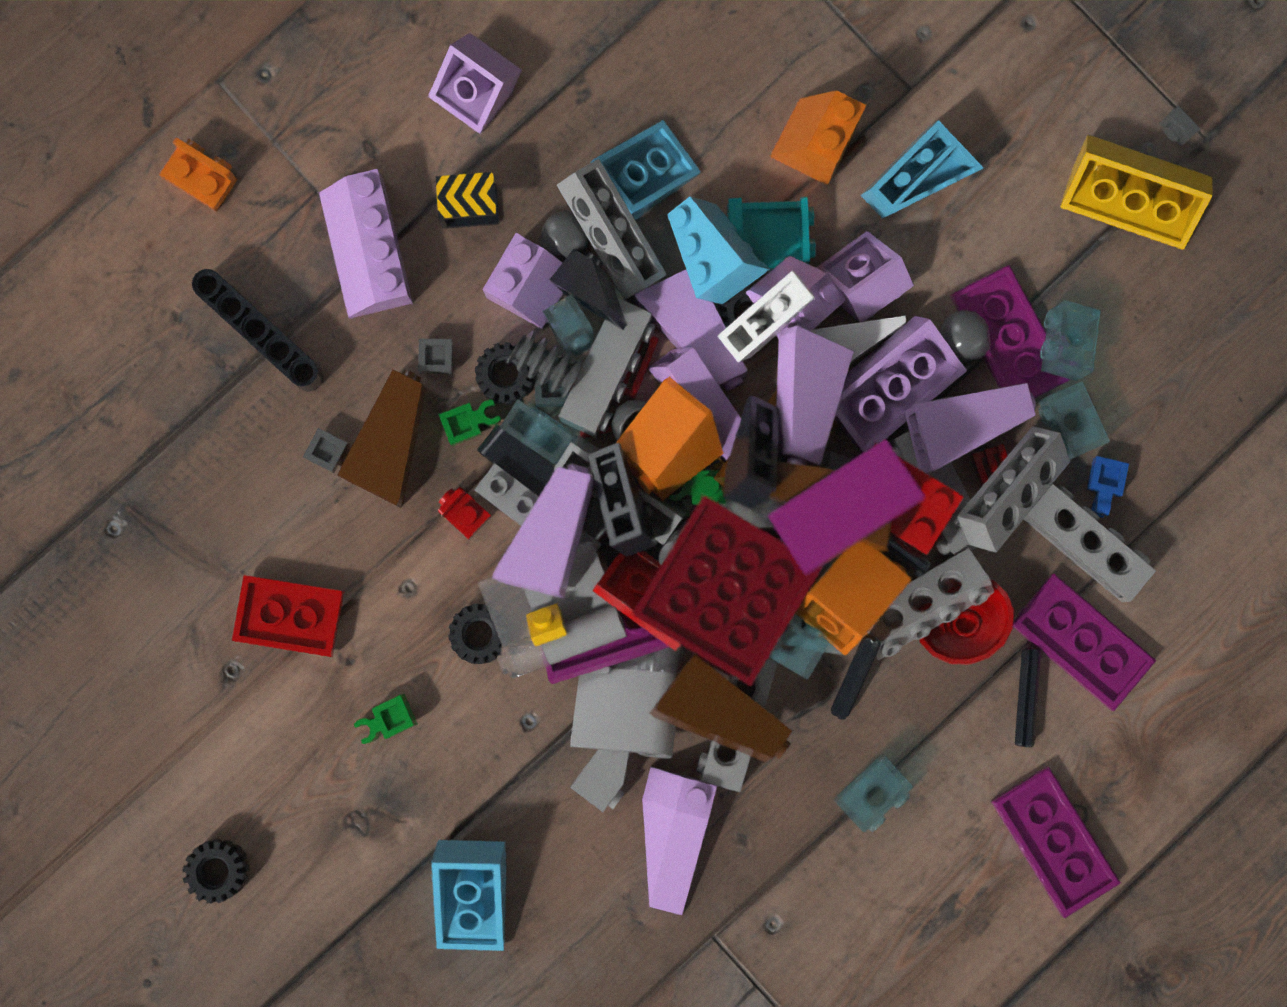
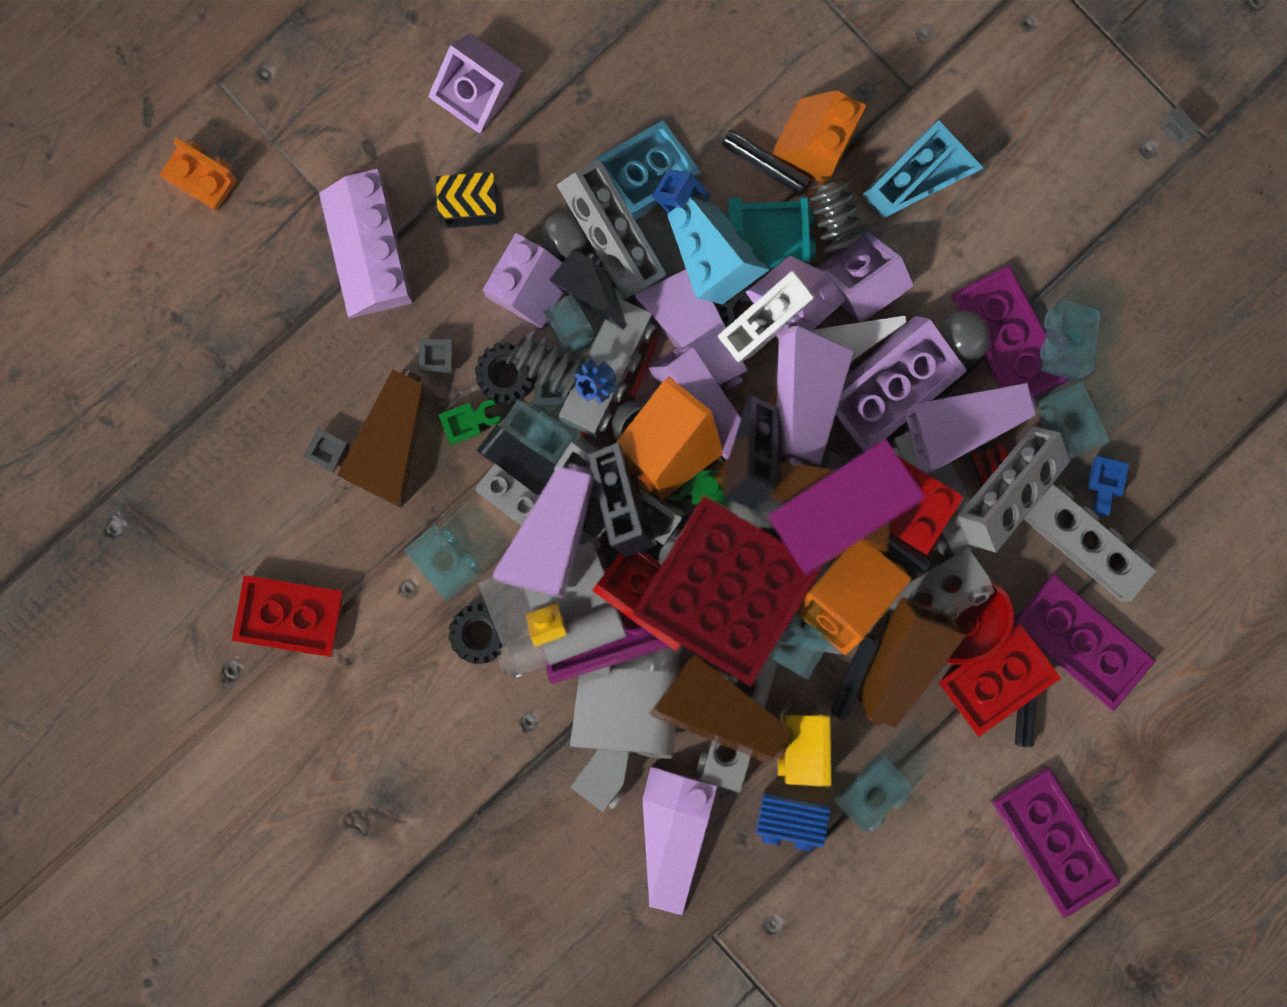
black tyre [182,839,250,904] -> none
black beam [192,269,324,392] -> none
green plate [354,694,418,744] -> none
medium azure slope [432,840,506,951] -> none
red bracket [437,487,492,540] -> none
yellow slope [1060,135,1213,250] -> none
none -> clear light blue brick [403,525,480,603]
none -> blue gear [575,359,617,404]
none -> blue panel [652,169,711,213]
none -> black axle [722,130,810,194]
none -> blue brick [755,792,831,852]
none -> yellow slope [777,714,831,786]
none -> dark grey piece [807,178,863,252]
none -> reddish brown slope [858,597,966,727]
none -> red plate [938,623,1062,737]

